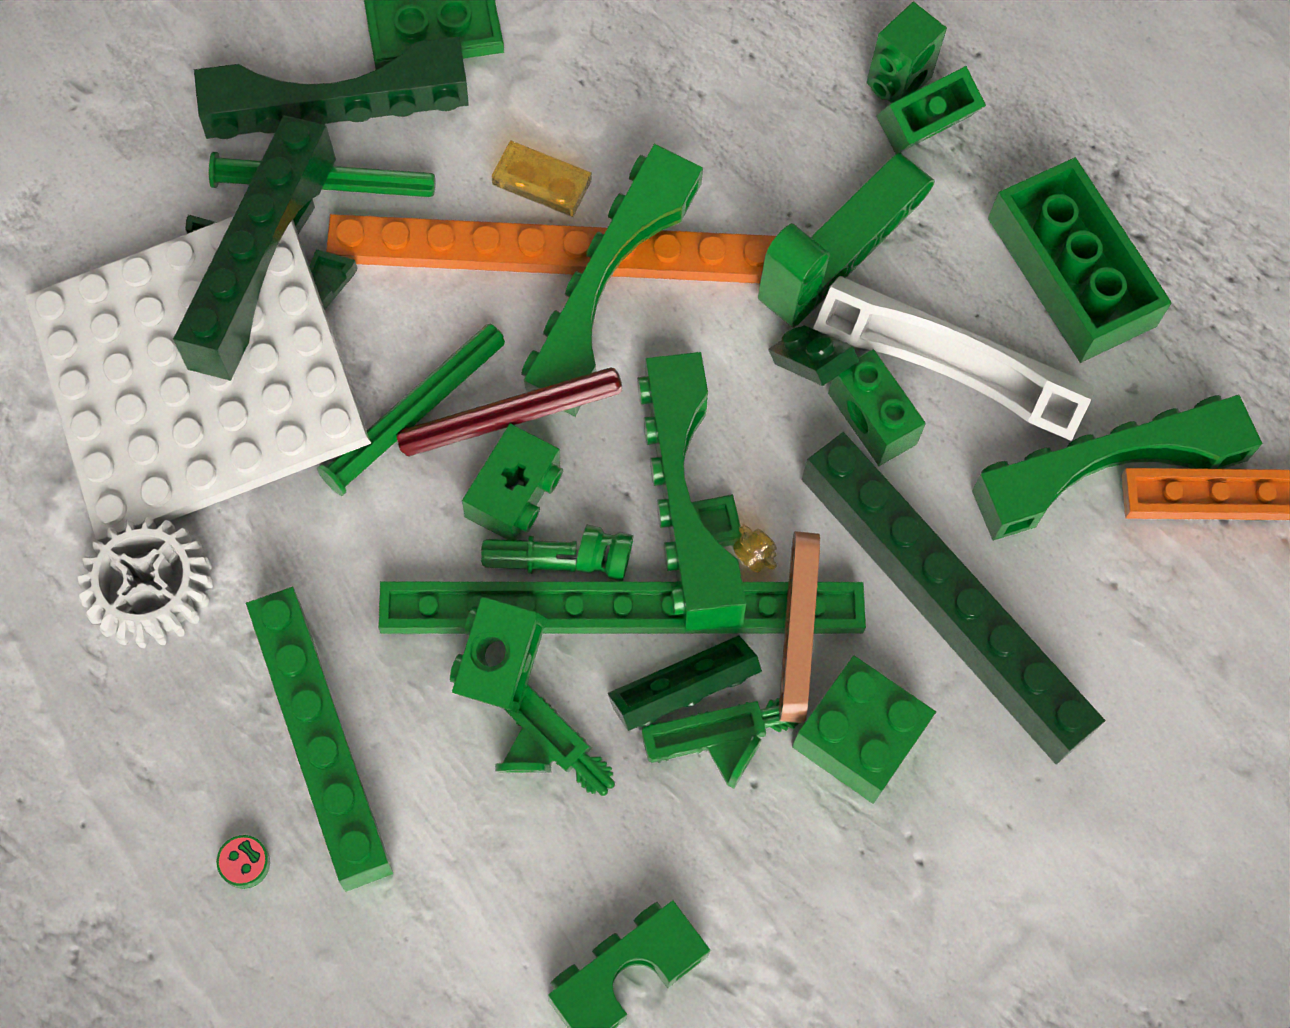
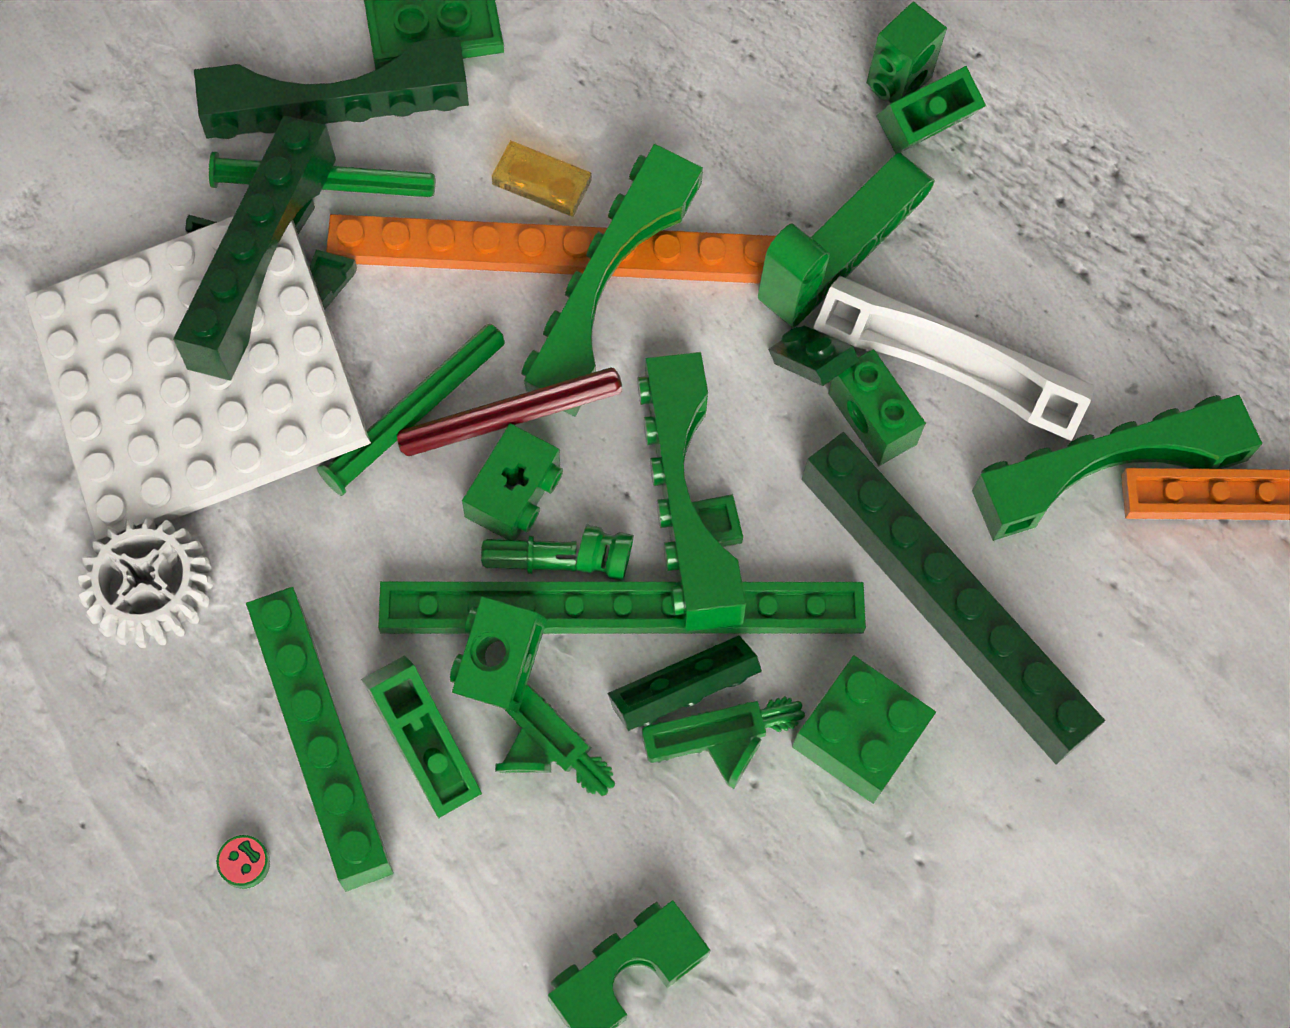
clear yellow plate [733,525,777,573] -> none
nougat beam [779,531,820,723] -> none
green brick [988,157,1172,363] -> none
none -> green slope [361,655,482,819]

